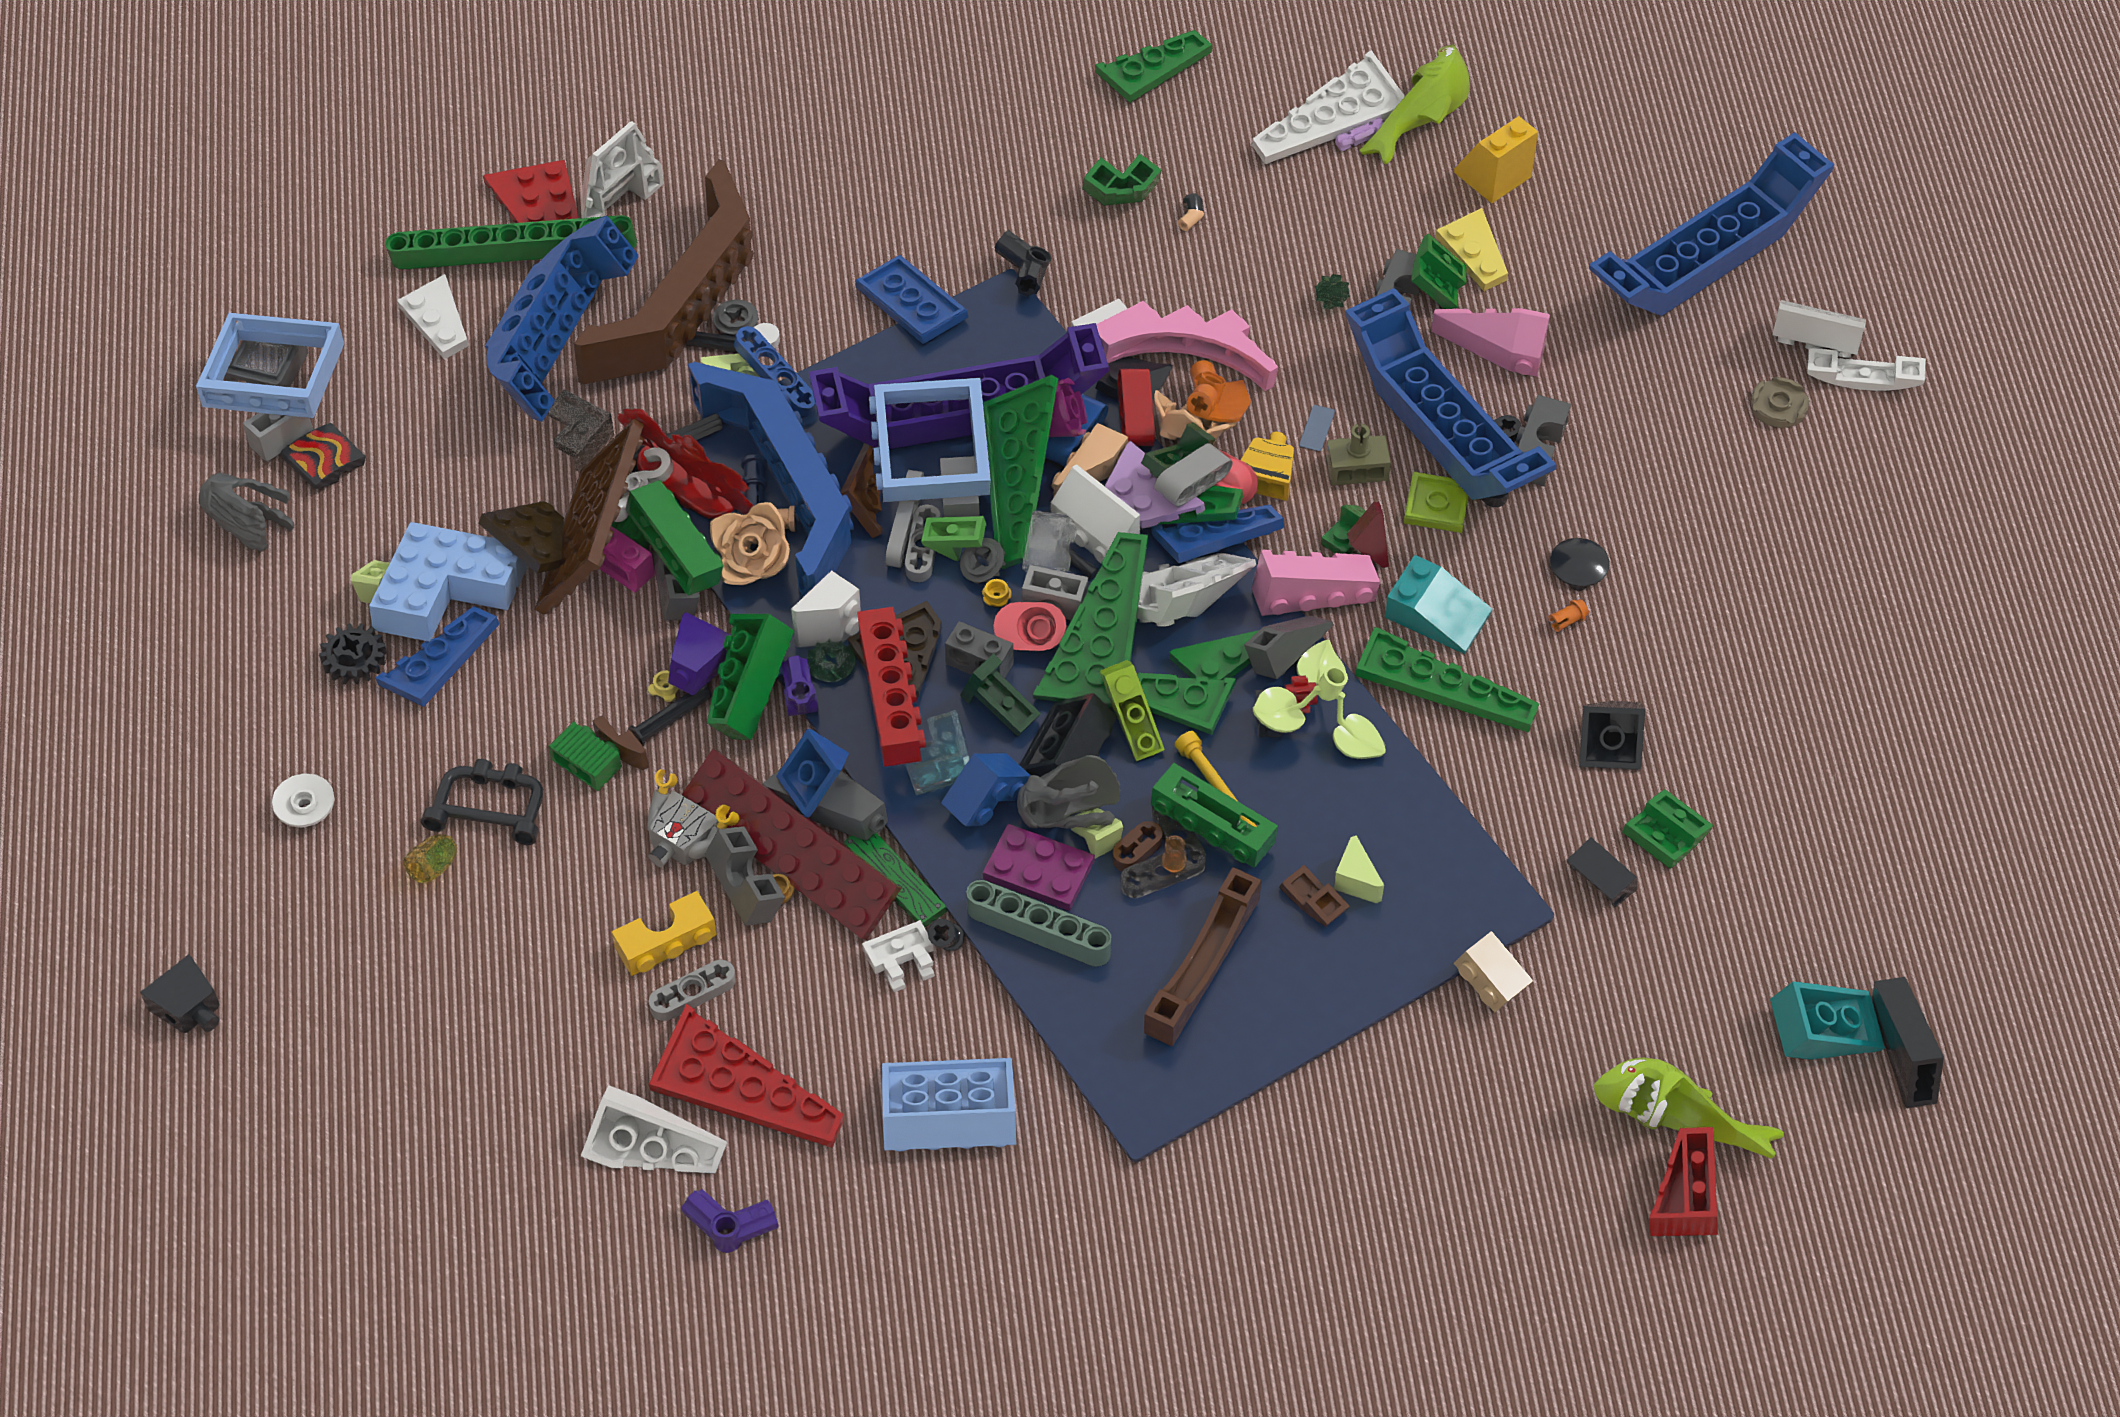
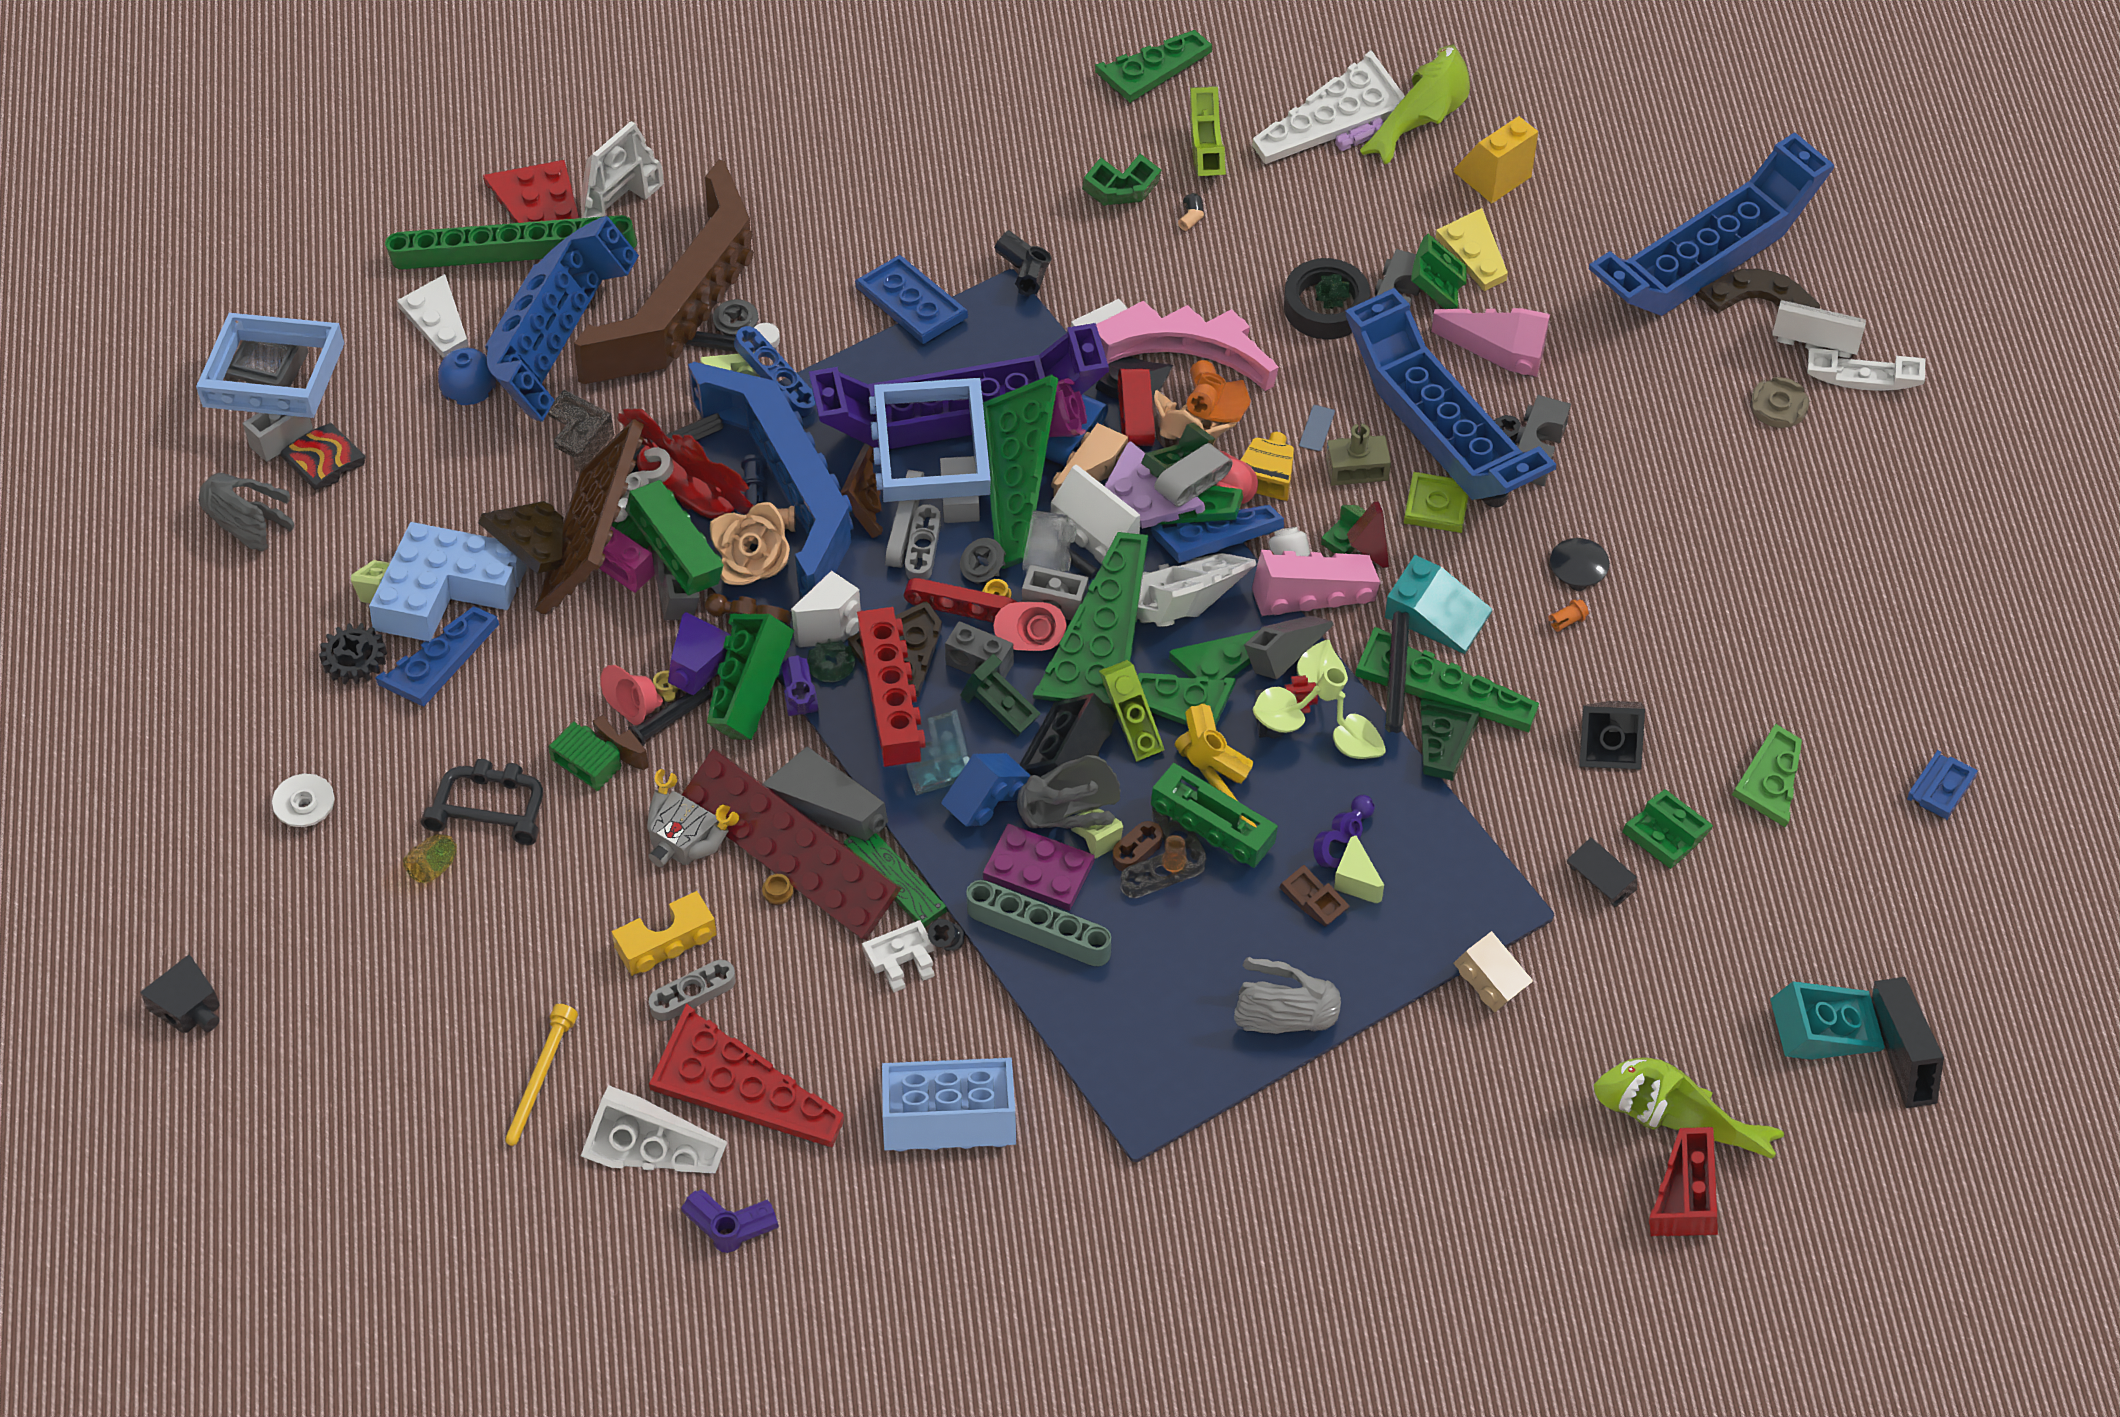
dark grey arch [705,826,785,926] -> none
blue slope [776,729,849,817] -> none
bright green slope [921,516,986,561] -> none
reddish brown arch [1144,867,1261,1047] -> none
none -> blue cylinder [438,347,496,405]
none -> yellow piece [505,1004,578,1146]
none -> coral piece [600,665,663,725]
none -> reddish brown piece [705,594,792,626]
none -> red beam [903,578,1017,623]
none -> yellow piece [1185,704,1253,784]
none -> lime arch [1190,86,1226,176]
none -> light grey hair [1234,957,1341,1034]
none -> white head [1269,527,1310,556]
none -> black tyre [1284,258,1370,340]
none -> dark purple piece [1313,794,1375,868]
none -> black axle [1385,611,1410,734]
none -> dark green wing [1420,698,1479,781]
none -> dark brown plate [1699,269,1820,314]
none -> bright green wing [1732,723,1802,827]
none -> blue plate [1907,750,1978,820]

